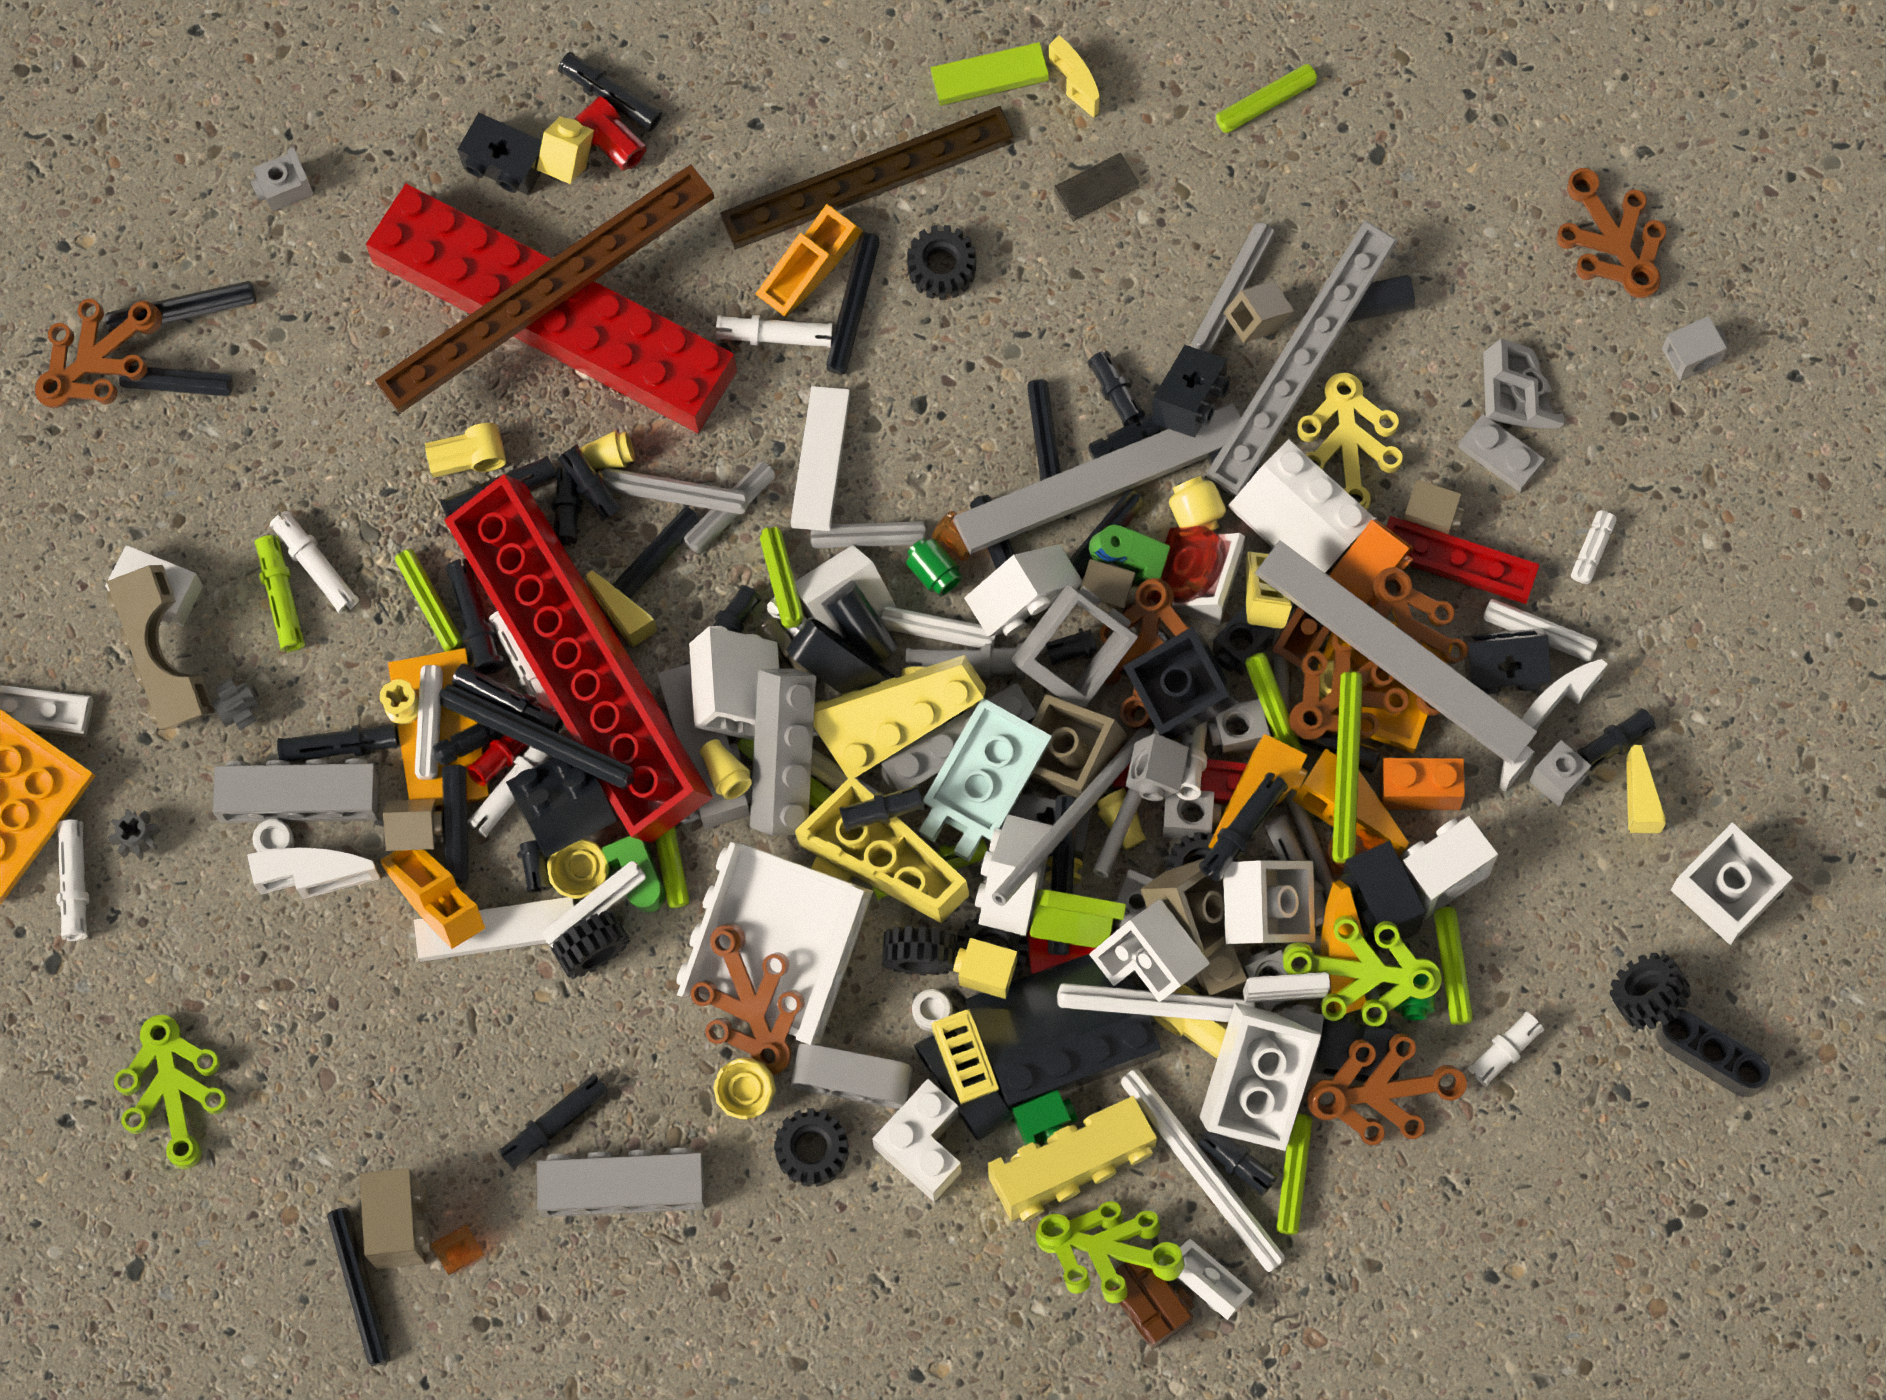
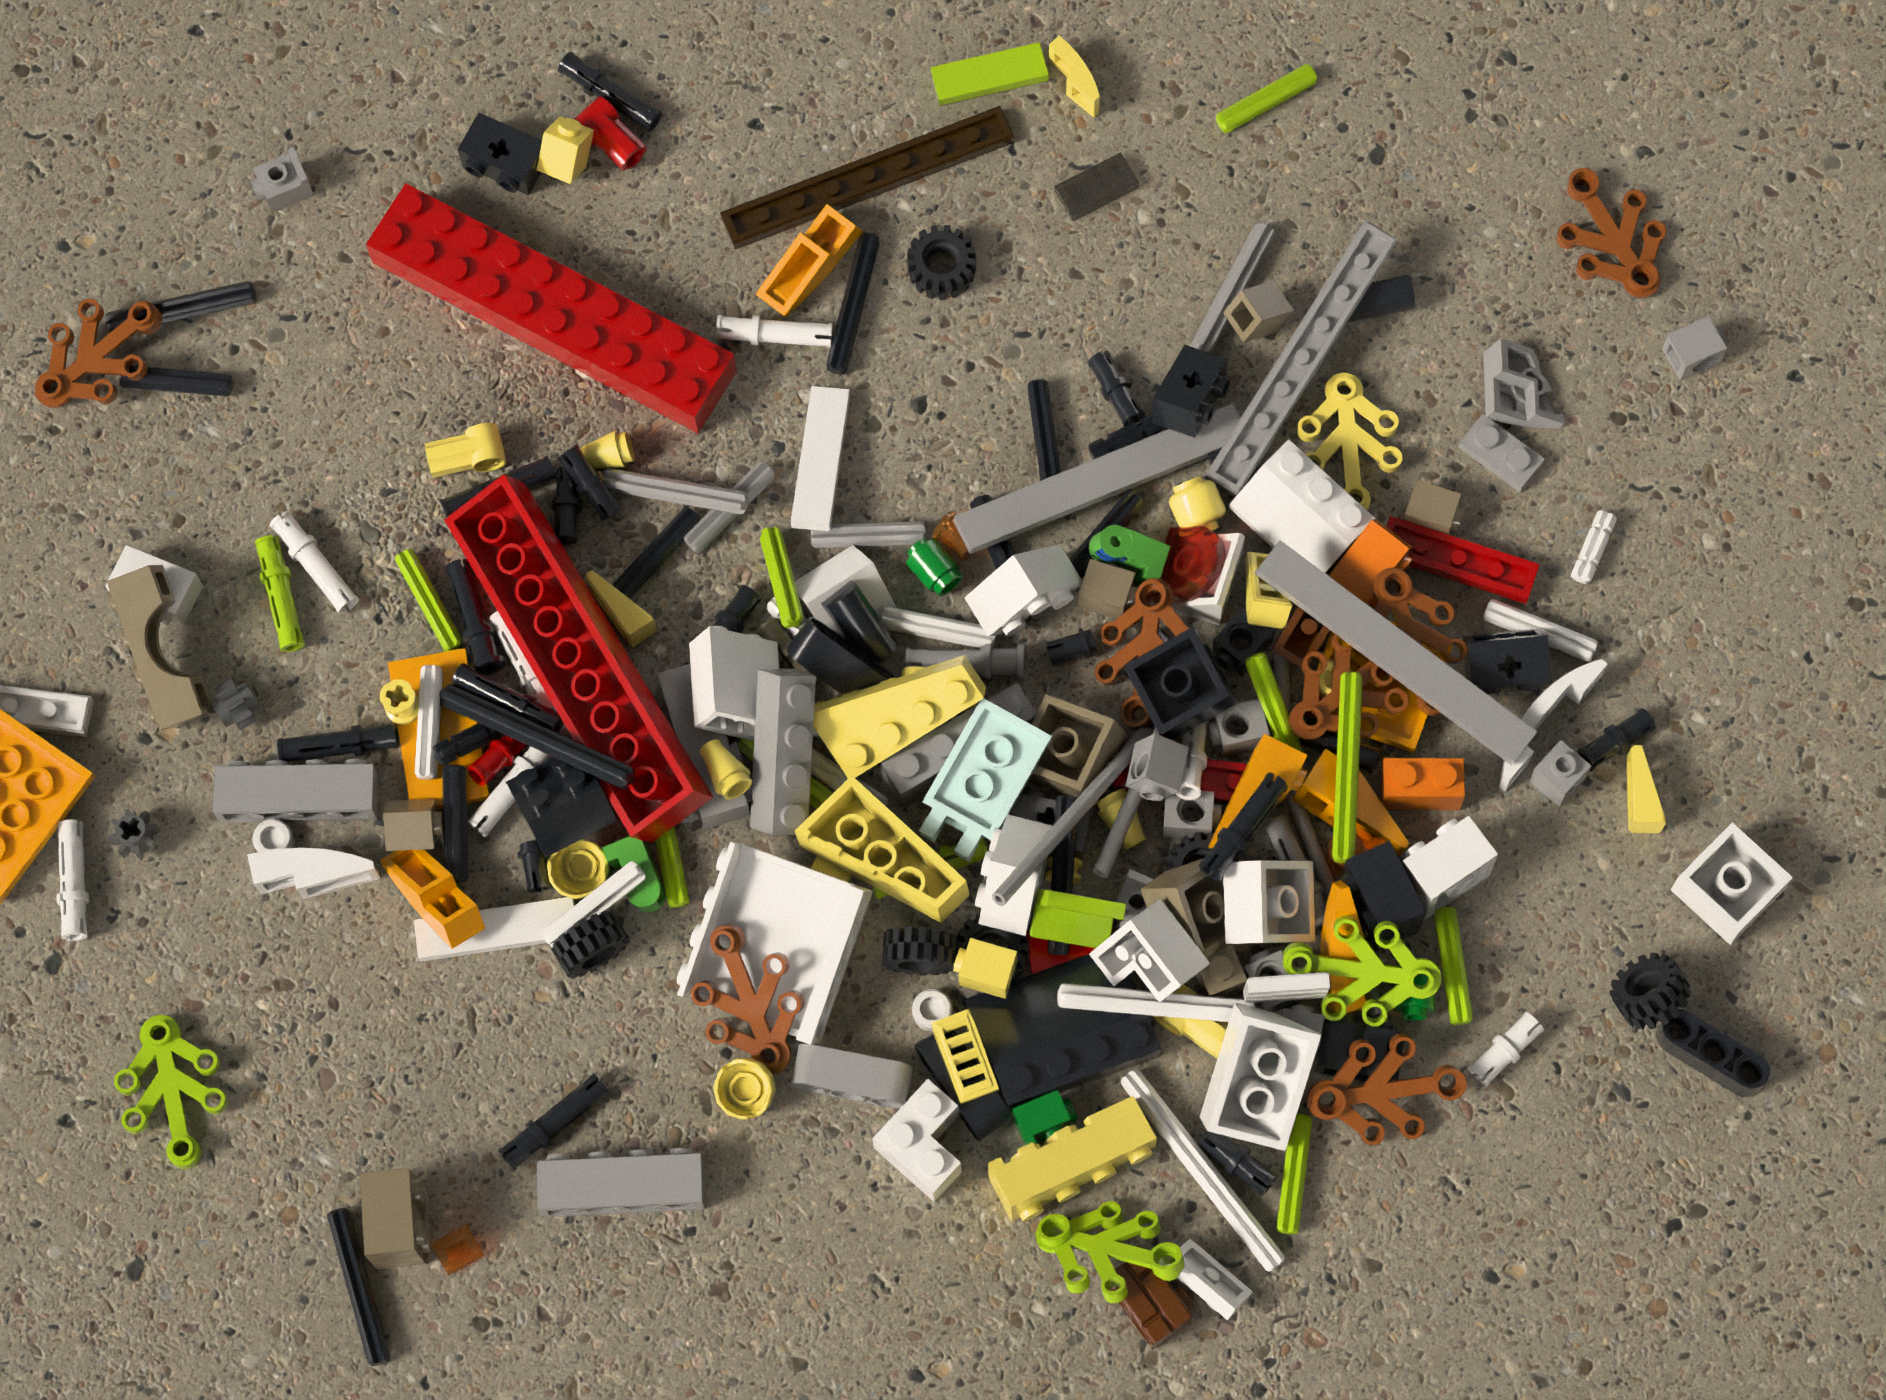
reddish brown plate [375,164,714,414] -> none
black tyre [774,1108,849,1187] -> none
black pin [839,784,925,832] -> none
light grey window [1011,584,1138,708] -> none

